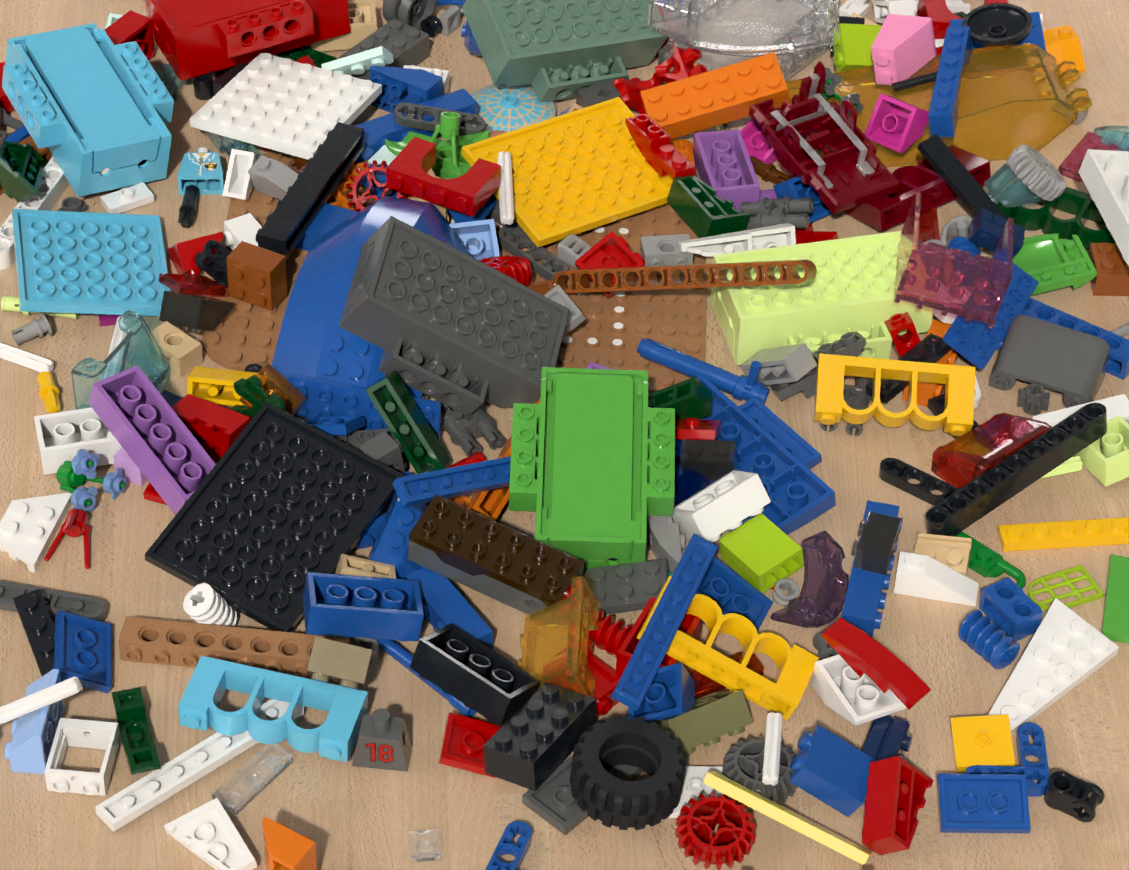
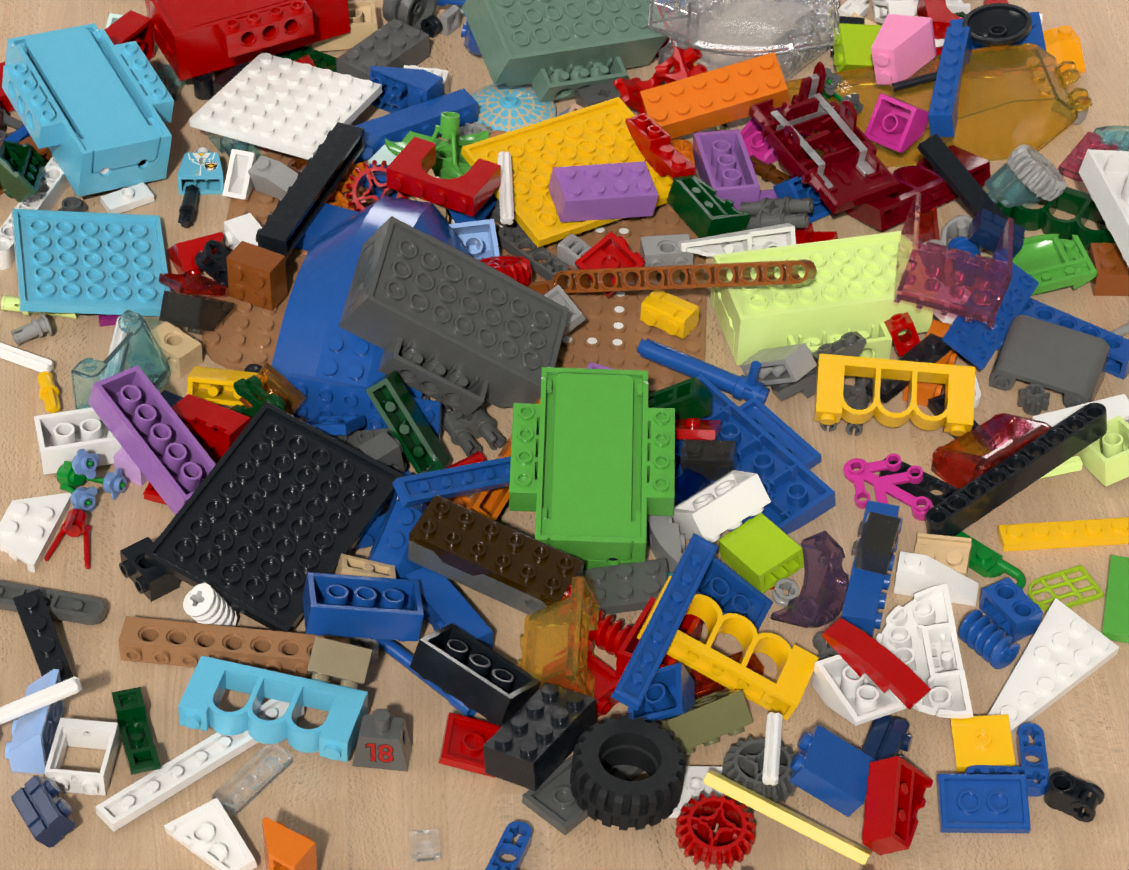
blue tile [54,610,112,693] -> none
light aqua plate [321,46,394,75] -> none
dark grey beam [393,103,485,136] -> none
none -> dark blue brick [11,775,76,848]
none -> black brick [119,537,180,602]
none -> medium lavender brick [548,161,658,222]
none -> yellow brick [640,289,700,339]
none -> dark pink plant [843,453,933,521]
none -> white brick [876,583,973,718]

